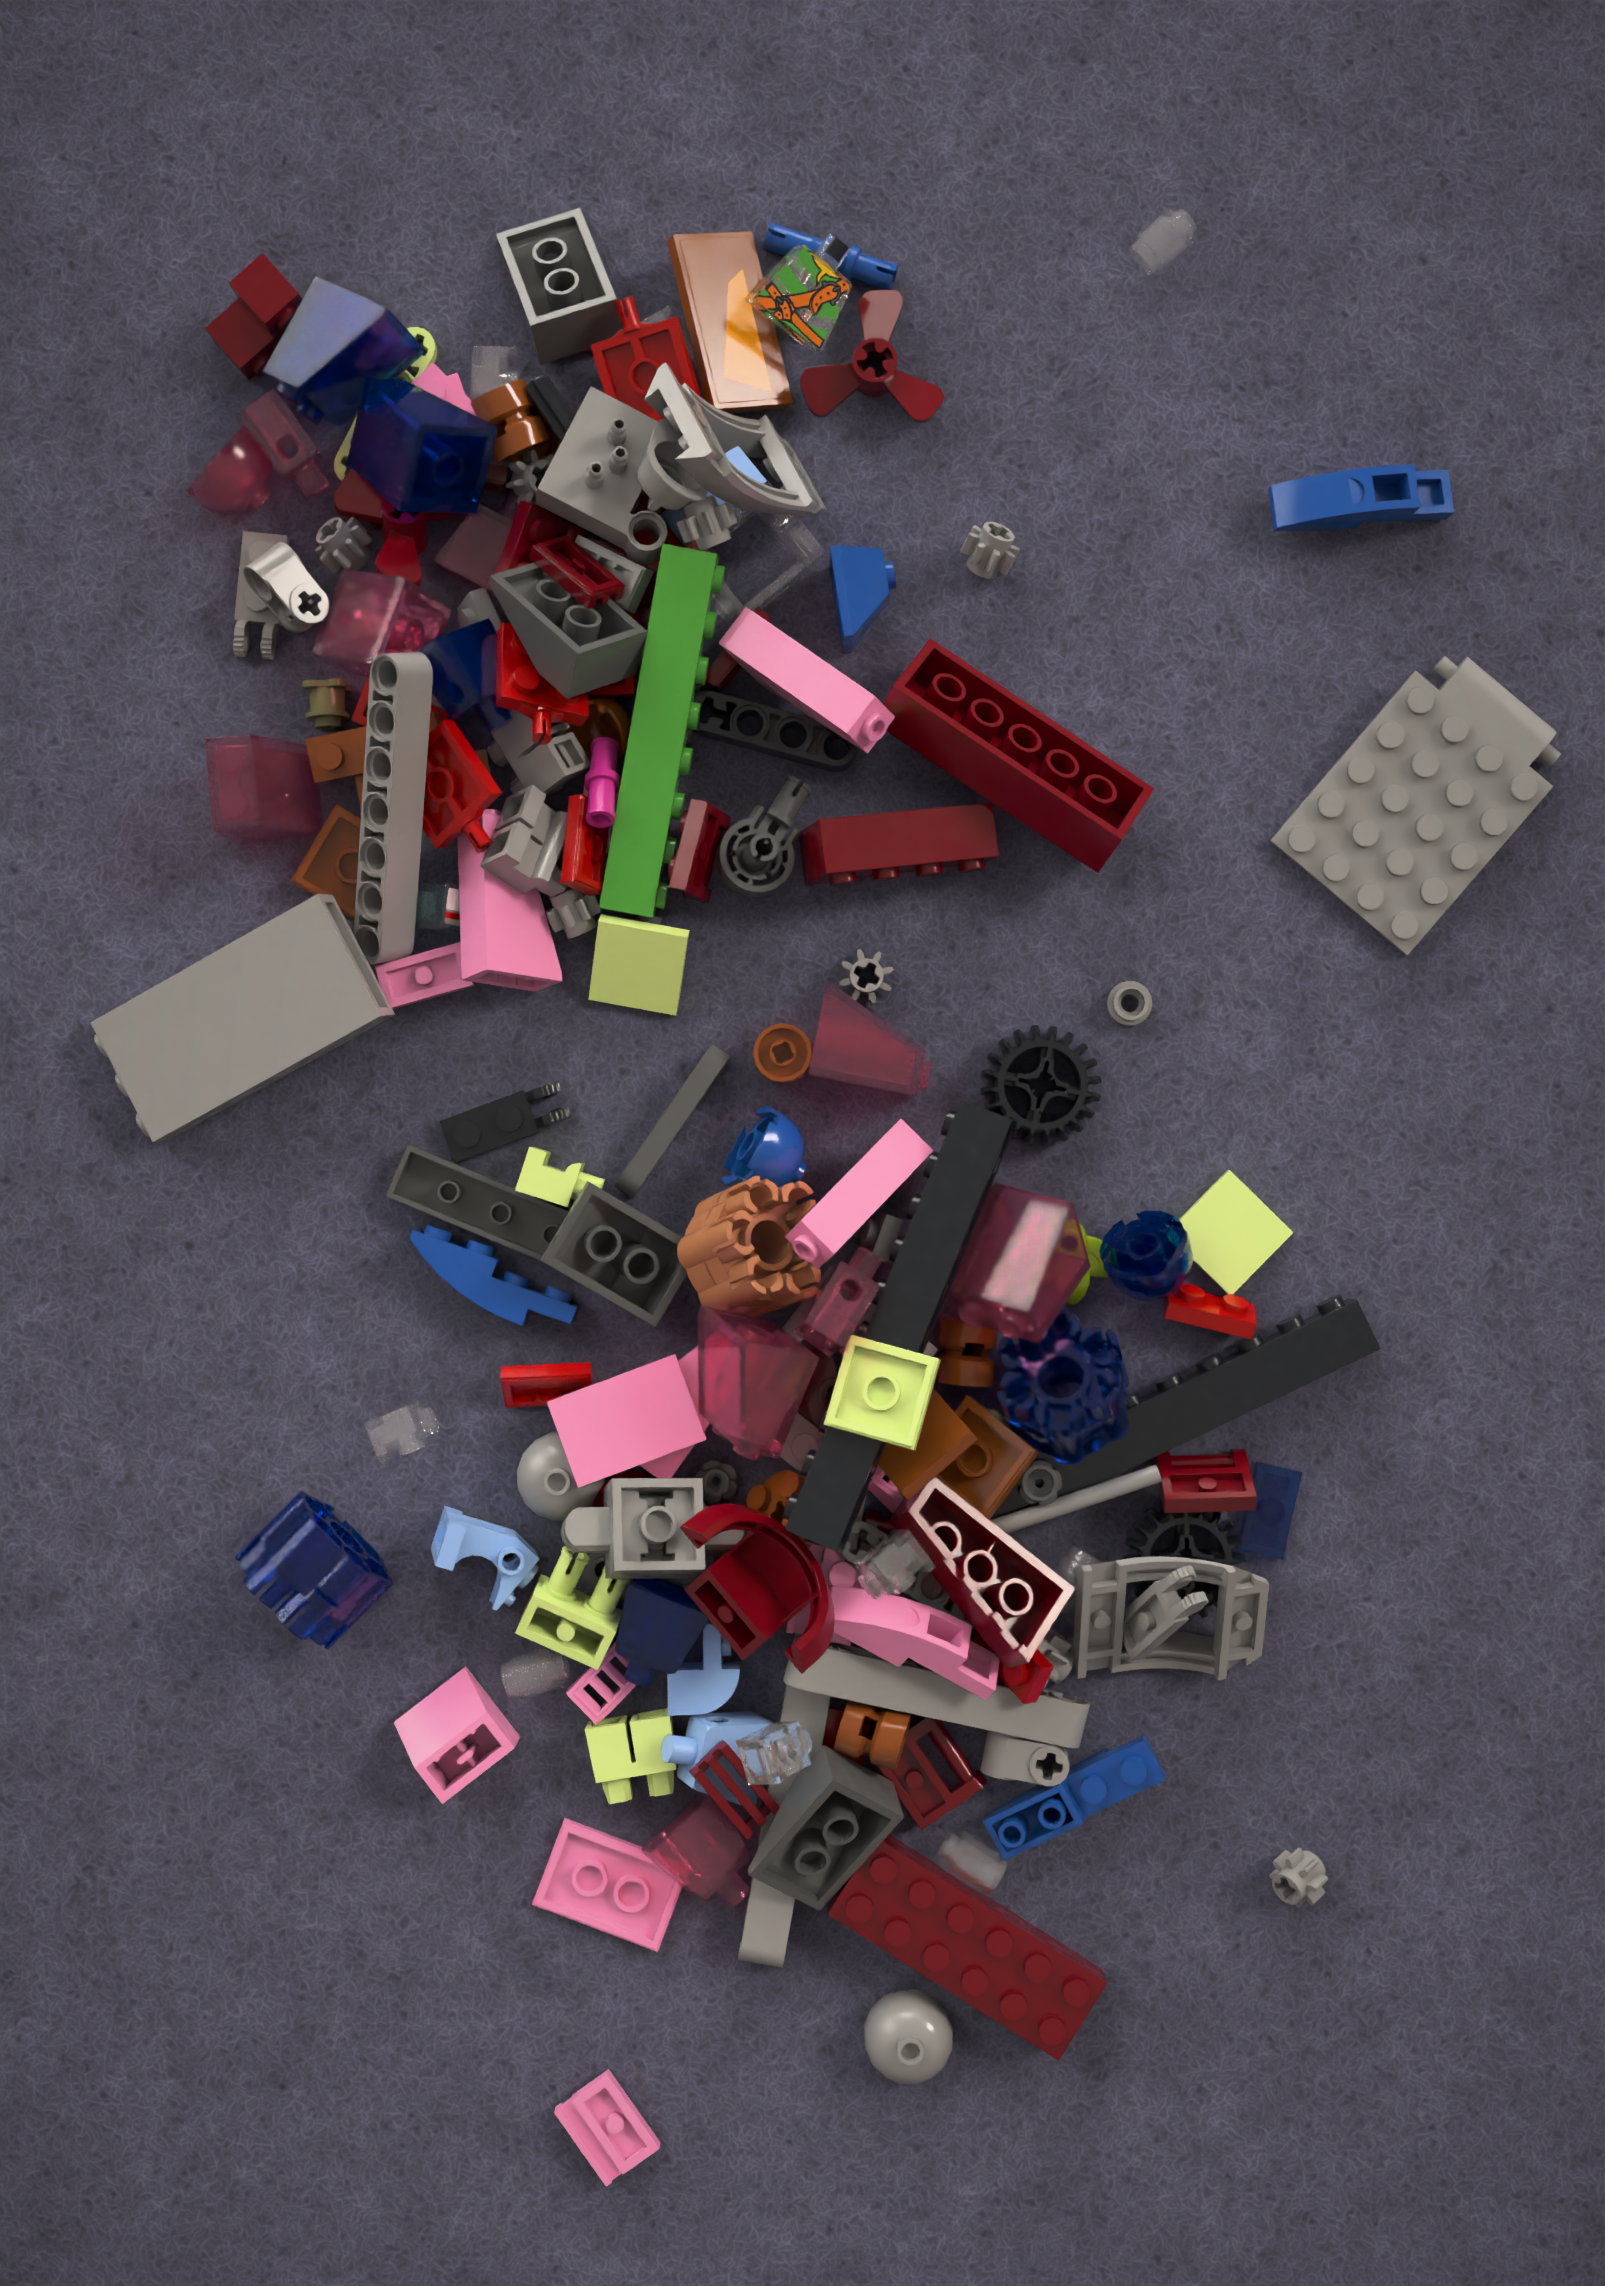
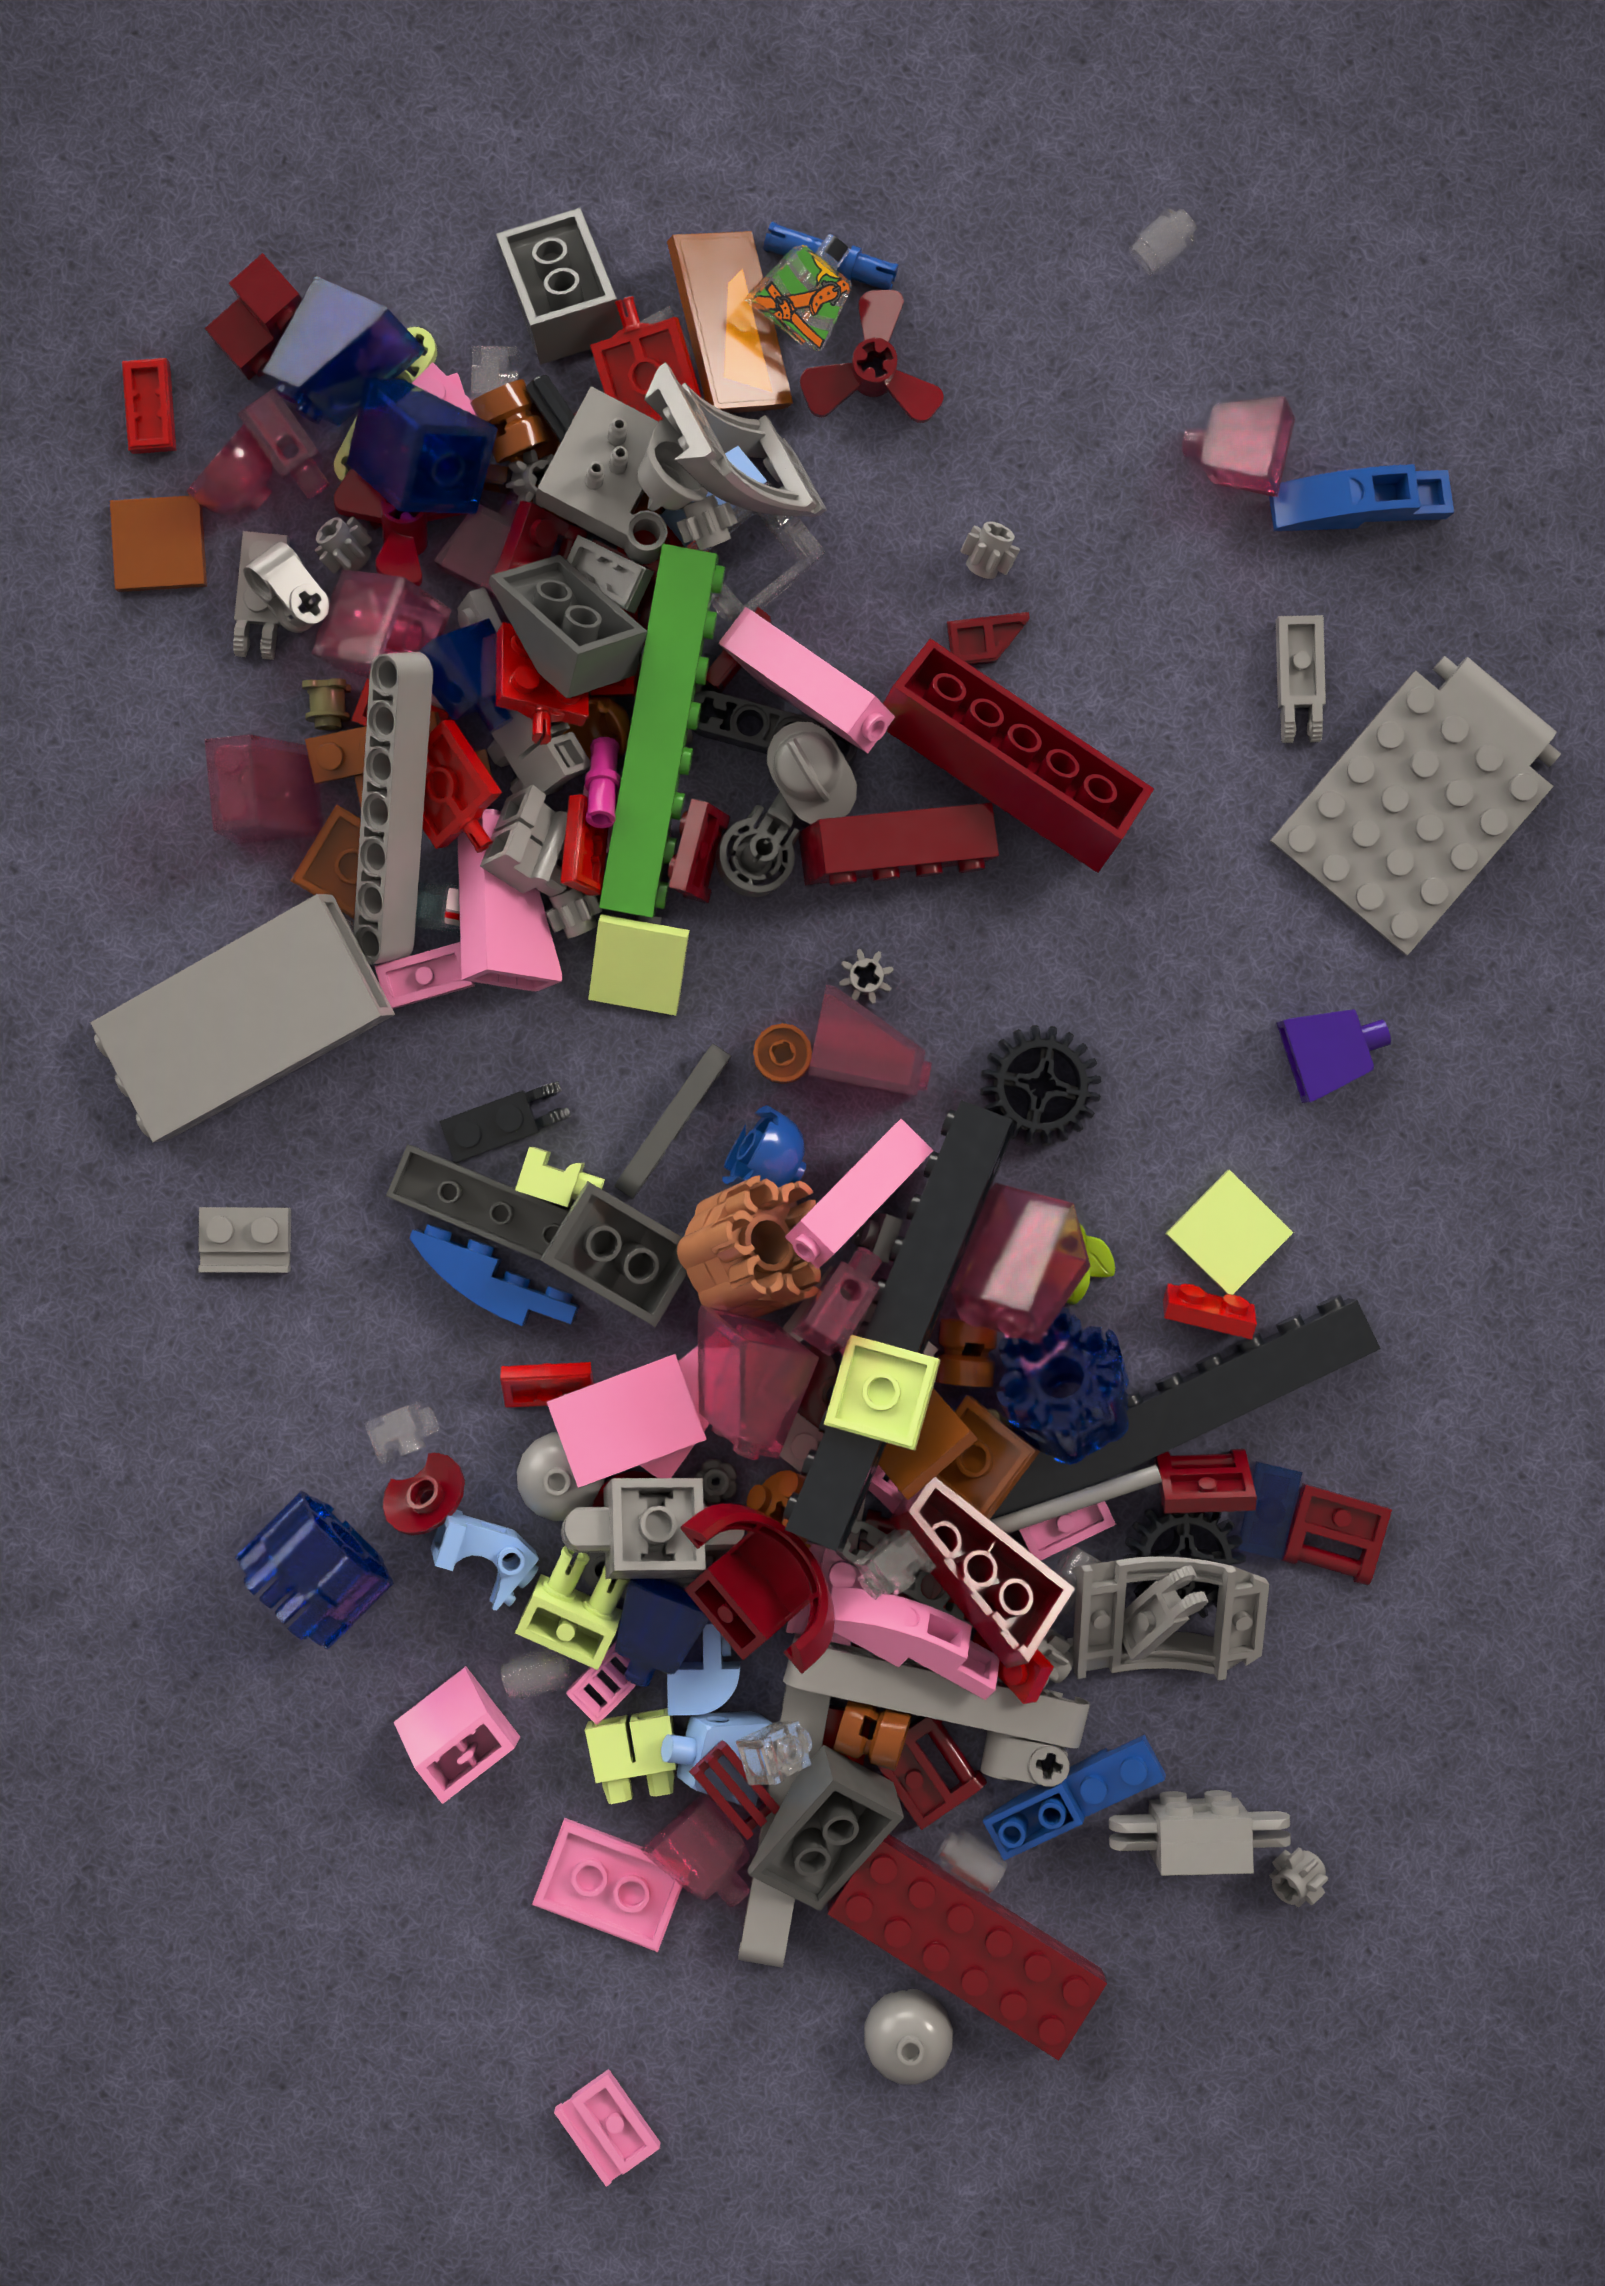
dark red tile [529,535,625,609] -> none
blue slope [829,545,896,654] -> none
dark grey plate [1017,1460,1062,1506] -> none
clear blue cylinder [1099,1211,1194,1301] -> none
light grey plate [1107,981,1152,1026] -> none
none -> dark orange tile [110,495,207,592]
none -> red plate [122,358,176,454]
none -> light grey plate [198,1207,291,1273]
none -> dark red dish [382,1452,465,1536]
none -> light grey piece [767,722,857,824]
none -> dark red tile [947,612,1030,665]
none -> bright pink plate [1019,1501,1116,1561]
none -> light grey brick [1109,1790,1291,1876]
none -> clear pink torso [1182,396,1295,497]
none -> light grey hinge [1276,615,1326,743]
none -> dark purple torso [1276,1009,1391,1103]
none -> dark red plate [1281,1483,1392,1586]

